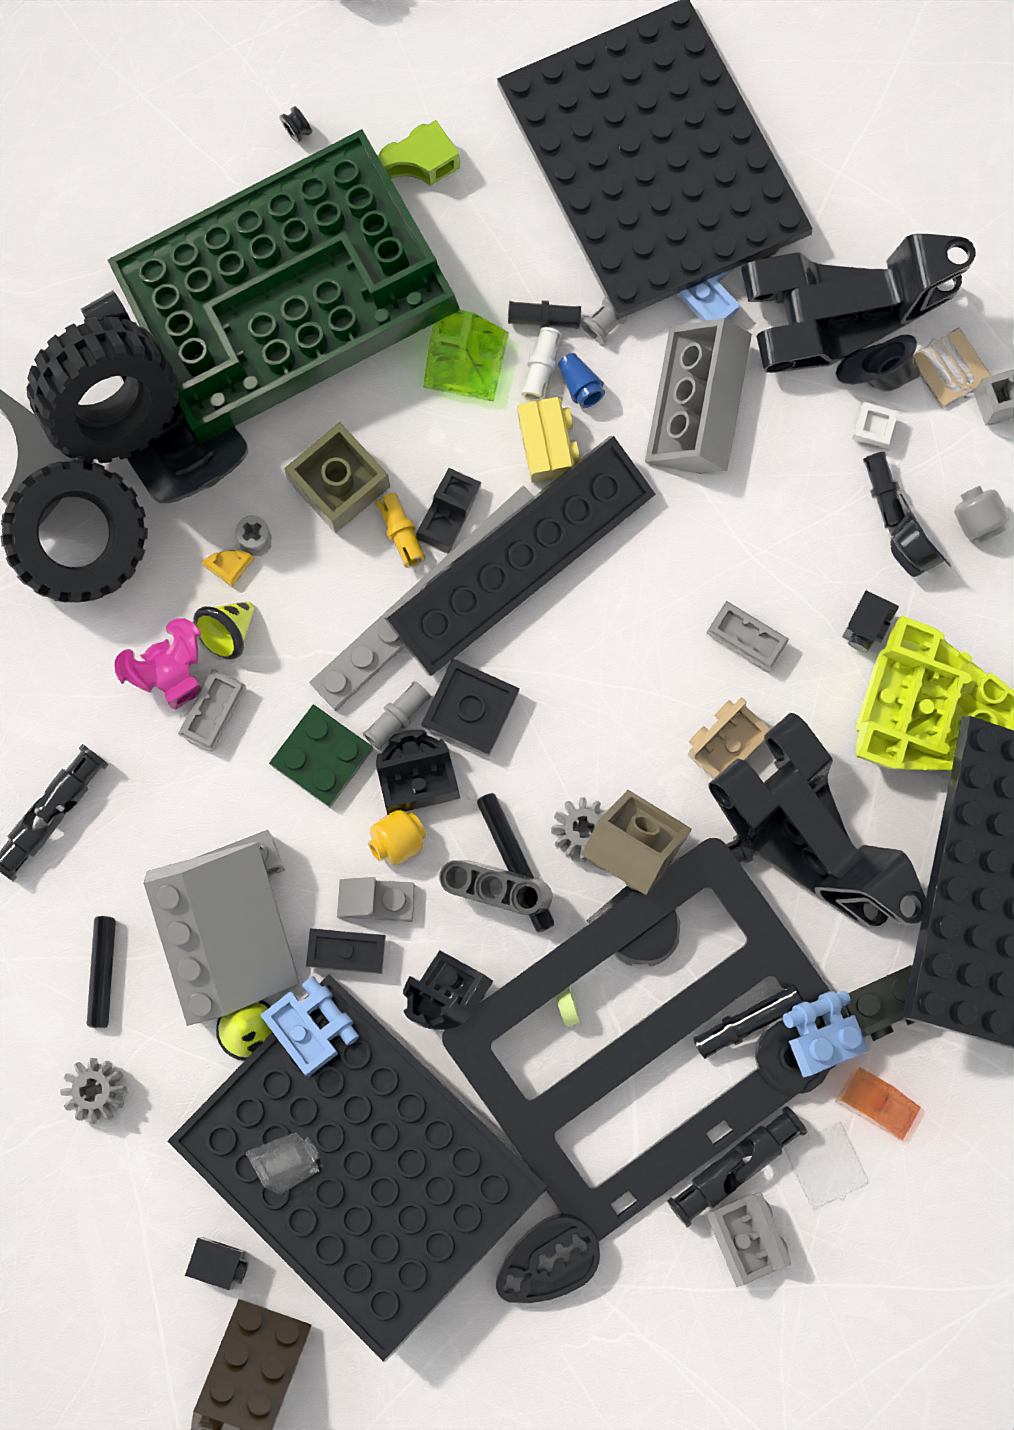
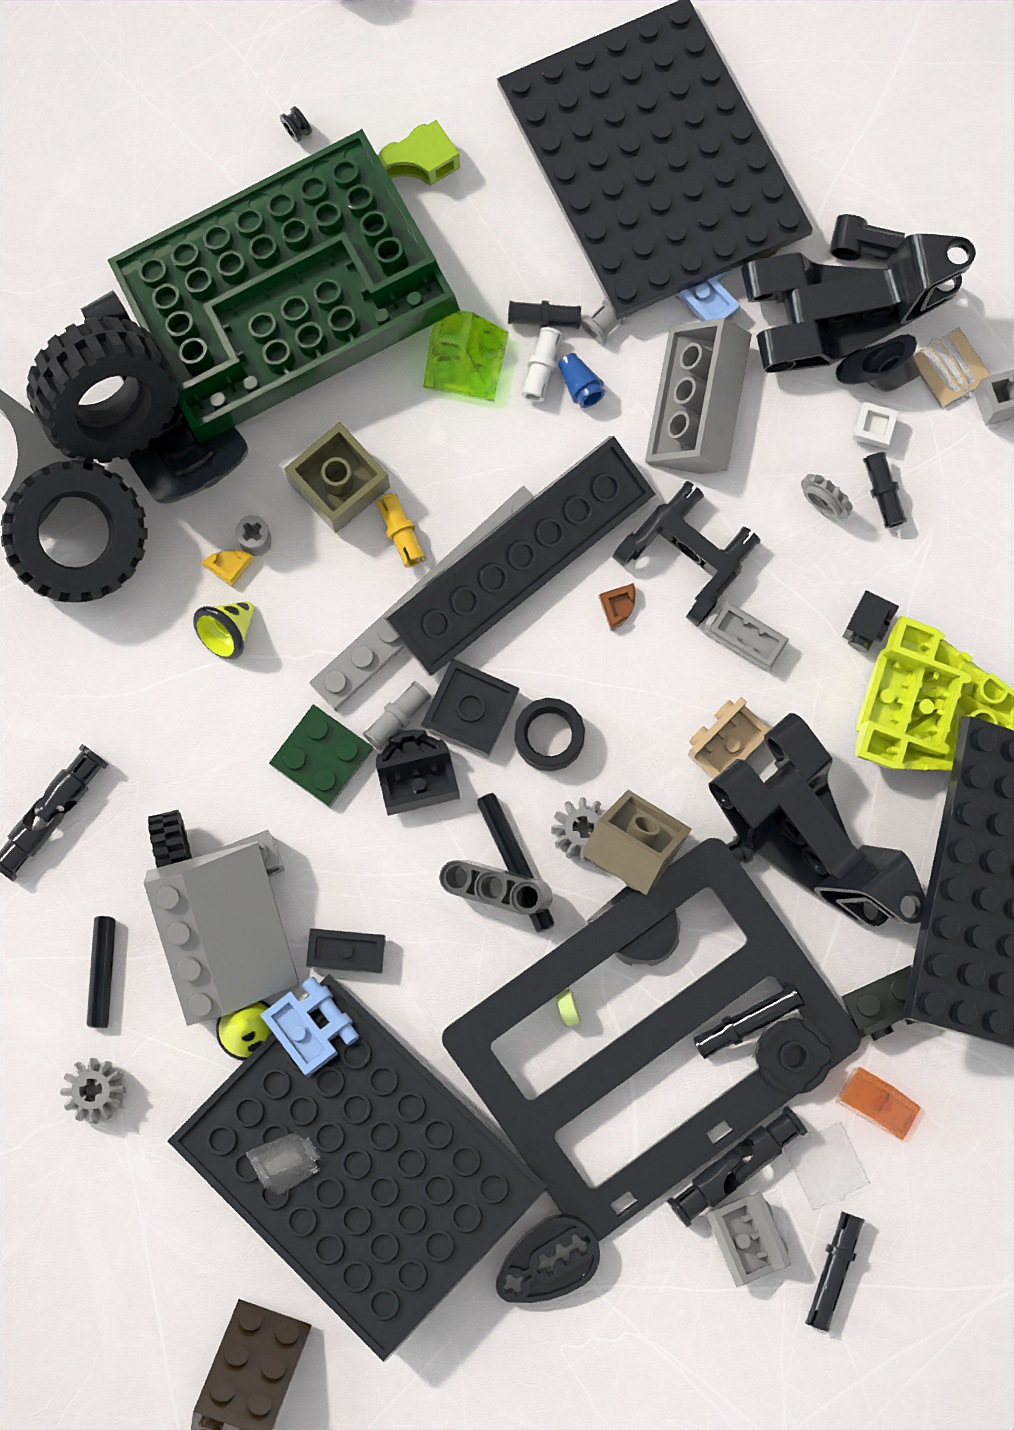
dark pink animal [114,618,202,710] -> none
light grey plate [178,668,246,752] -> none
black brick [185,1237,249,1290] -> none
light grey slope [337,877,415,922] -> none
yellow head [368,810,426,866] -> none
black slope [403,950,493,1030] -> none
black slope [416,468,482,553] -> none
light yellow brick [517,397,580,483] -> none
light blue plate [783,990,869,1078] -> none
black piece [890,494,951,577] -> none
light grey head [954,486,1009,543] -> none
none -> black tyre [148,810,192,868]
none -> black tyre [514,698,585,771]
none -> dark orange tile [599,583,636,631]
none -> black connector [612,481,761,627]
none -> light grey gear [801,474,853,519]
none -> black pin [805,1211,865,1332]
none -> black piece [829,214,905,263]

